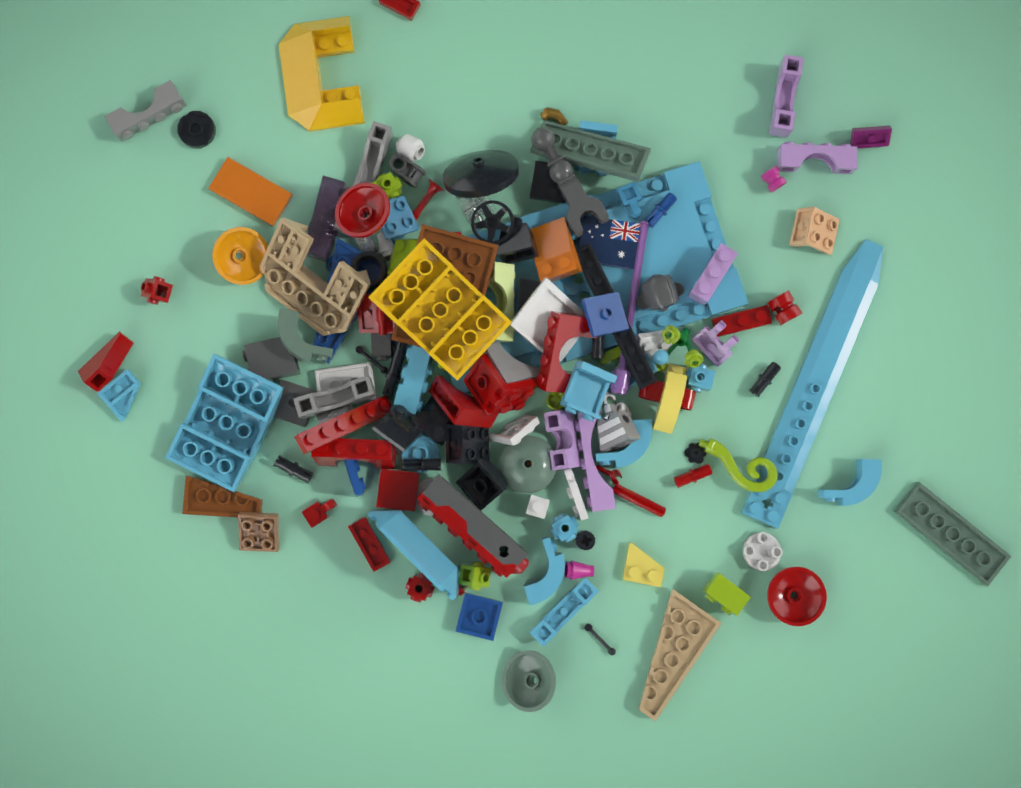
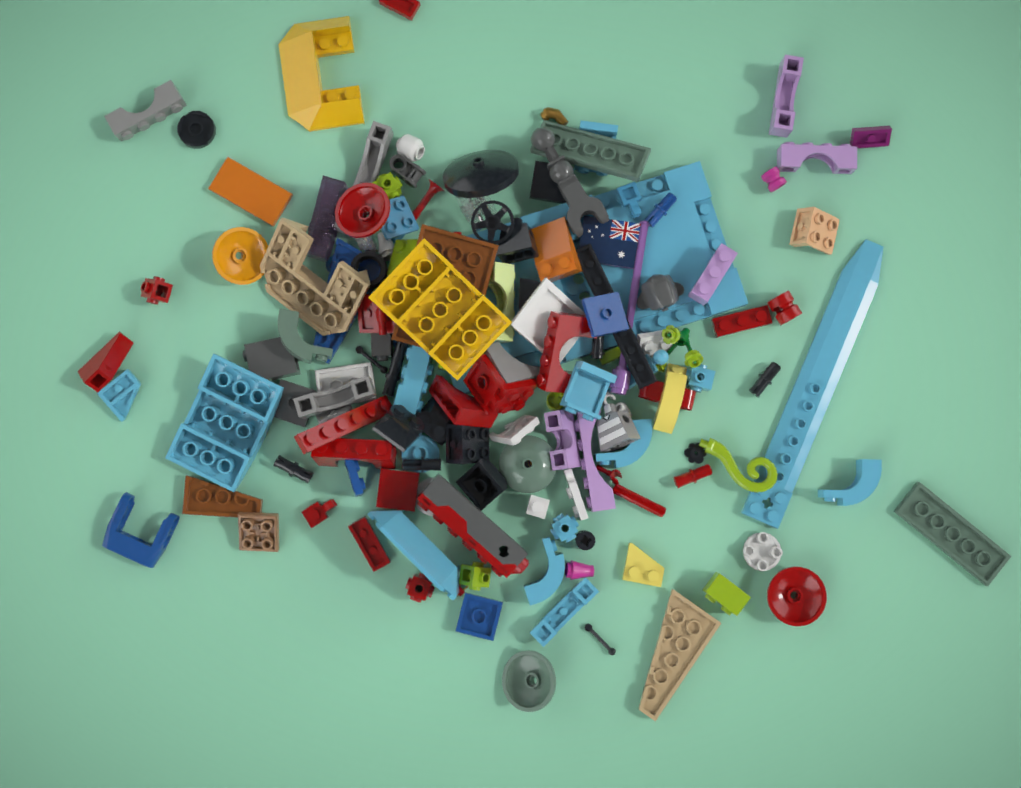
lavender plate [692,320,739,367] -> none
none -> blue connector [102,492,180,568]

